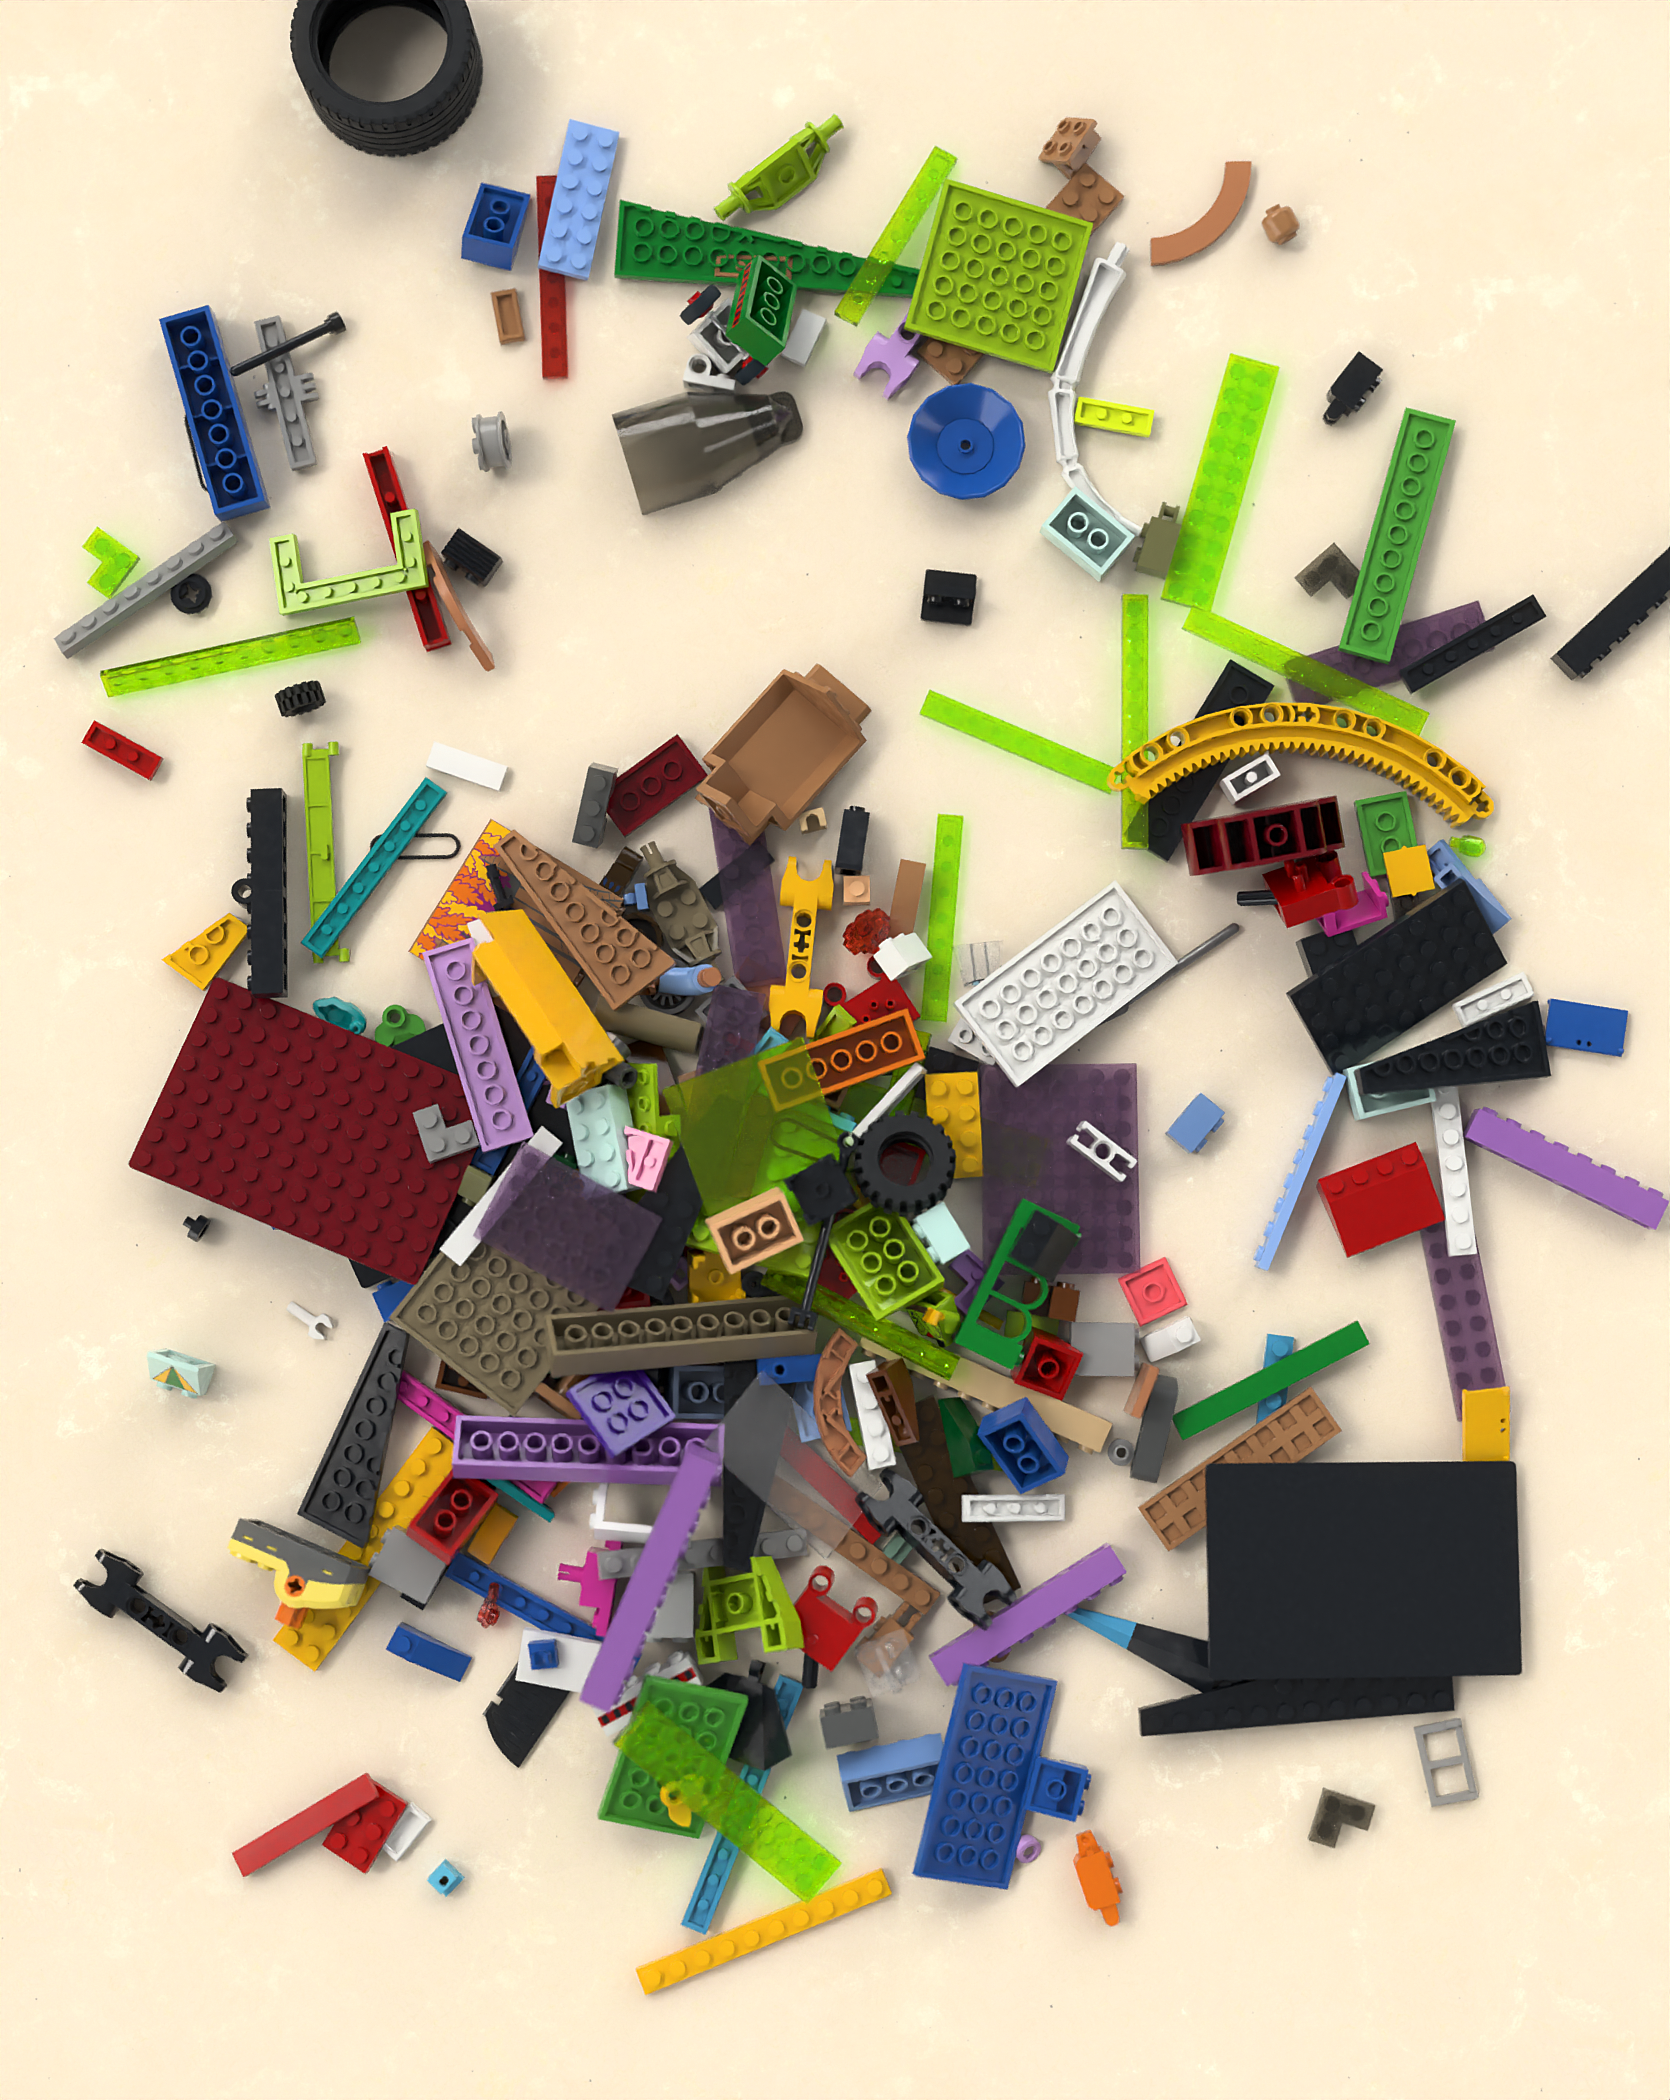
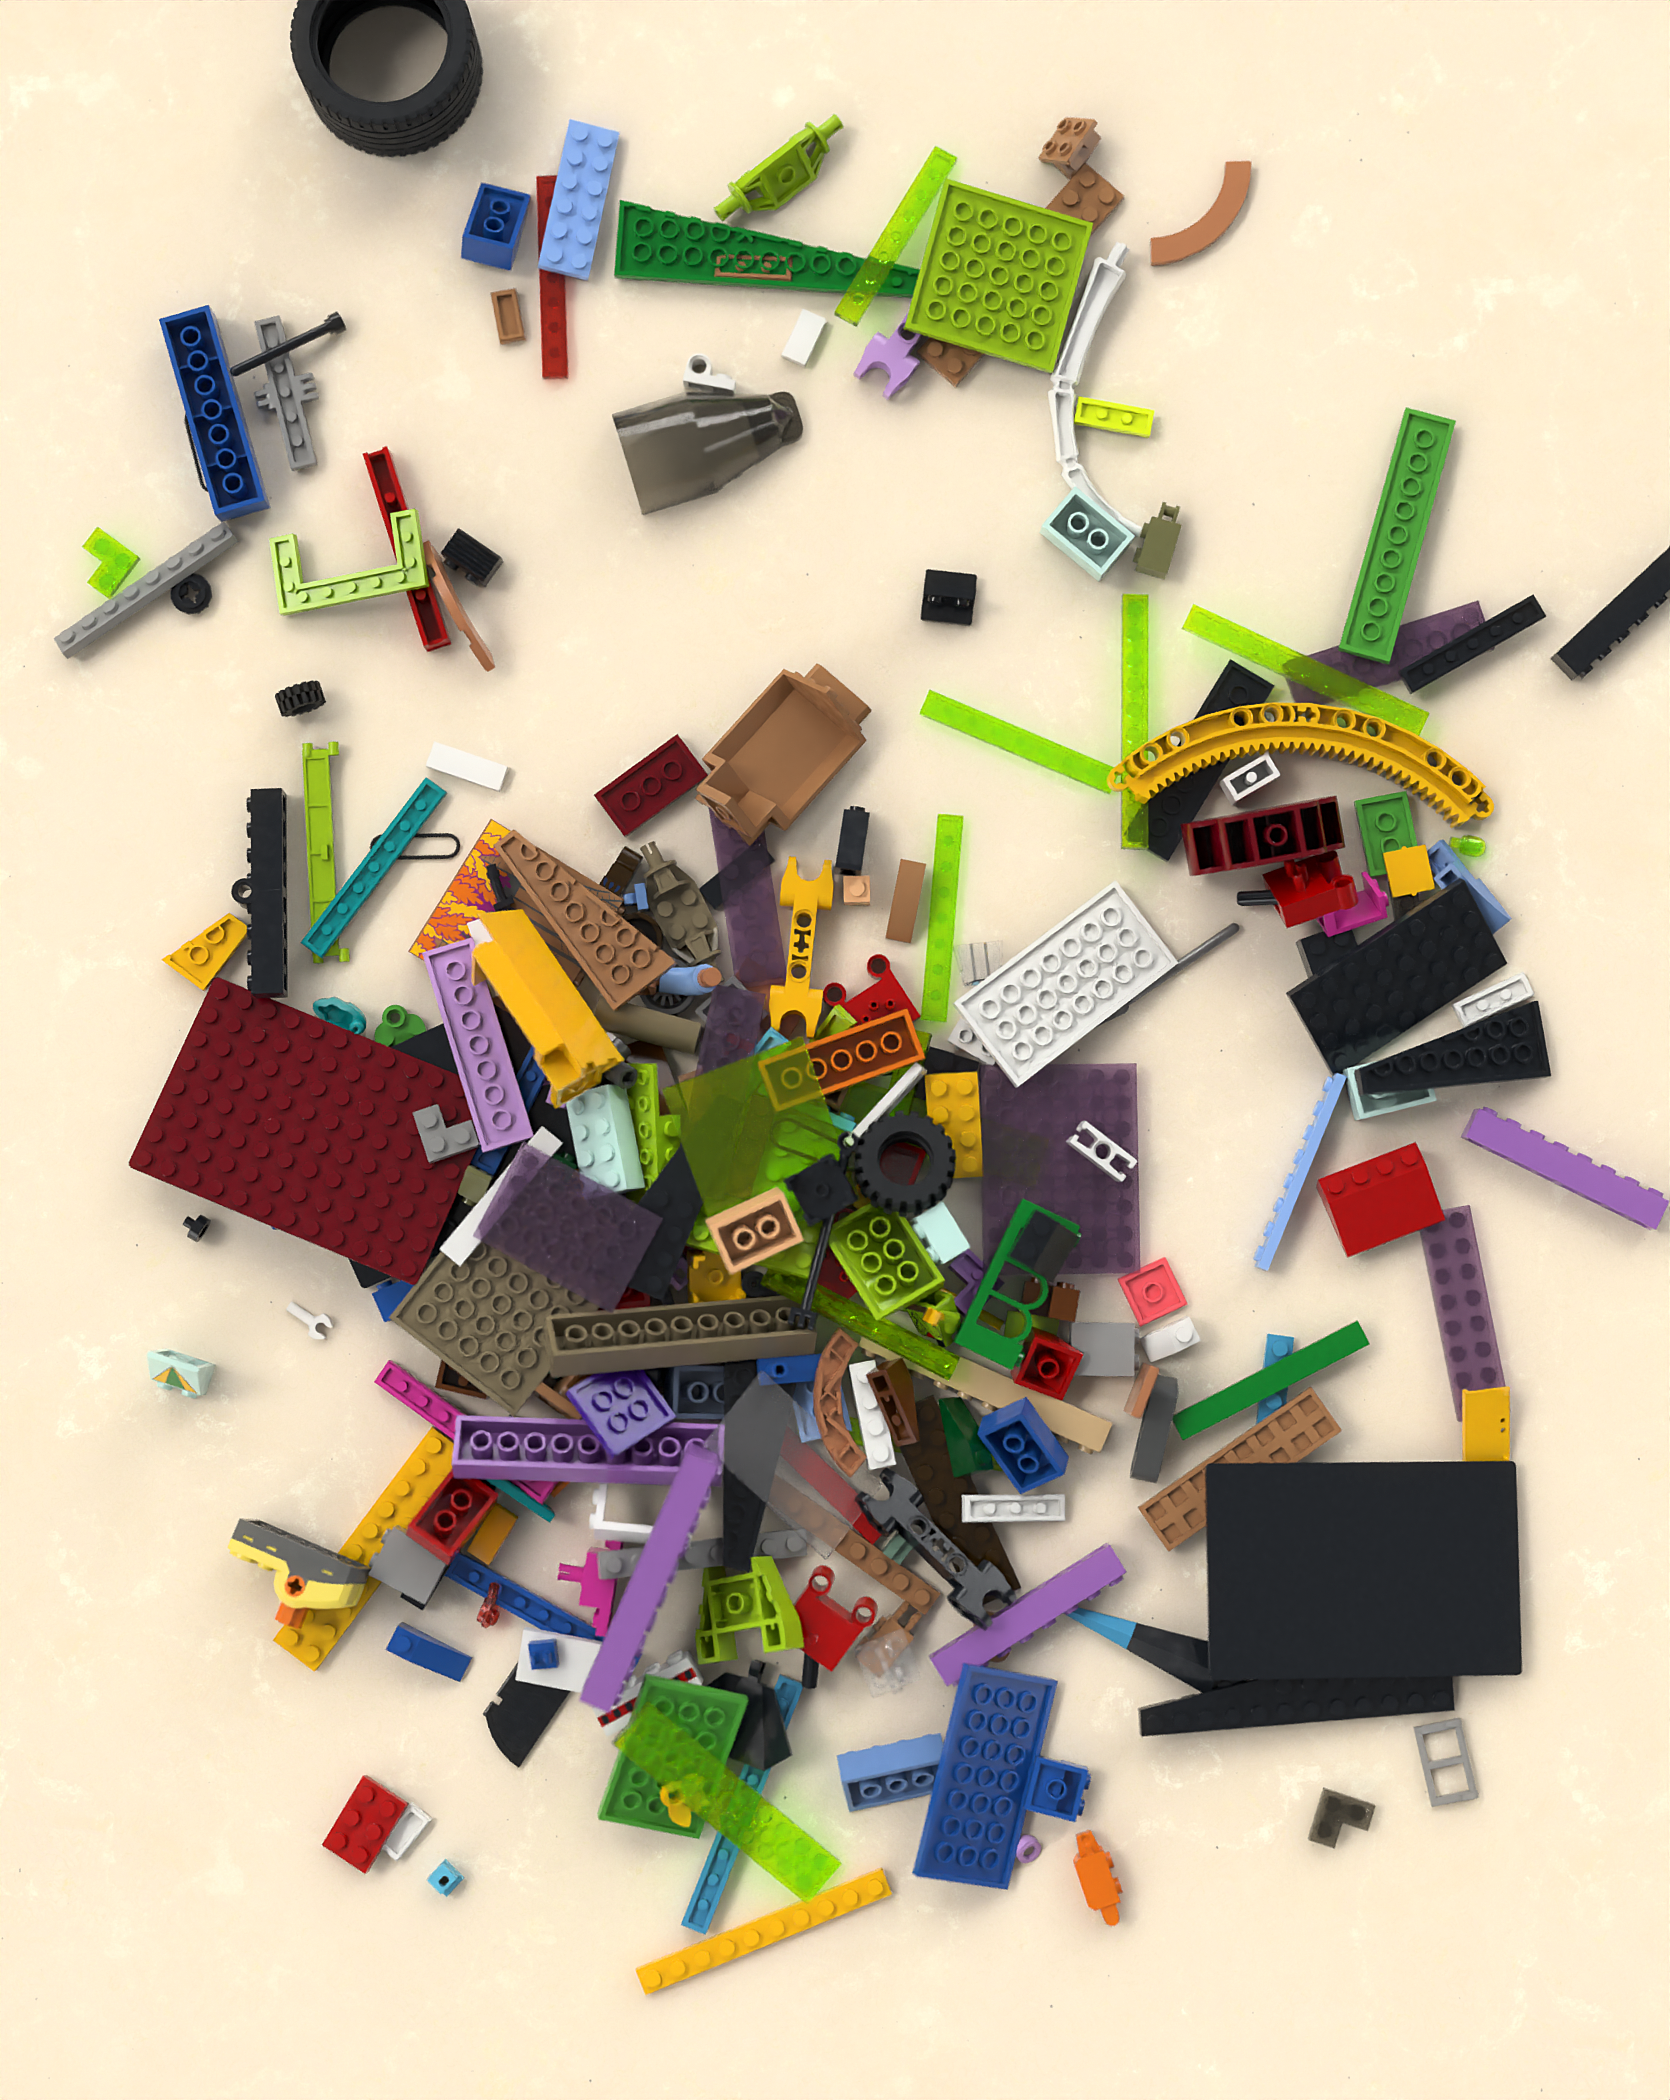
black piece [73,1548,249,1693] -> none
red plate [81,720,164,781] -> none
clear neon green plate [100,616,361,698] -> none
tile [232,1773,380,1877] -> none
black wing [297,1322,410,1549] -> none
light grey wheel [472,411,512,472] -> none
dark grey arch [572,762,618,848] -> none
bright pink wing [624,1126,674,1192] -> none
white panel [644,1571,695,1643] -> none
brick [679,284,773,386] -> none
green brick [725,254,798,366] -> none
tan piece [798,807,827,835] -> none
dark grey brick [819,1696,879,1750] -> none
clear red plant [843,908,891,955] -> none
white brick [873,932,932,981] -> none
blue dish [907,383,1026,500] -> none
light grey plate [1108,1439,1134,1466] -> none
clear neon green plate [1160,353,1280,613] -> none
medium blue brick [1165,1093,1225,1154] -> none
medium nougat head [1261,204,1300,245] -> none
clear smoke plate [1294,543,1360,600] -> none
black hinge [1323,351,1383,425] -> none
white plate [1431,1087,1477,1257] -> none
blue door [1544,999,1628,1057] -> none

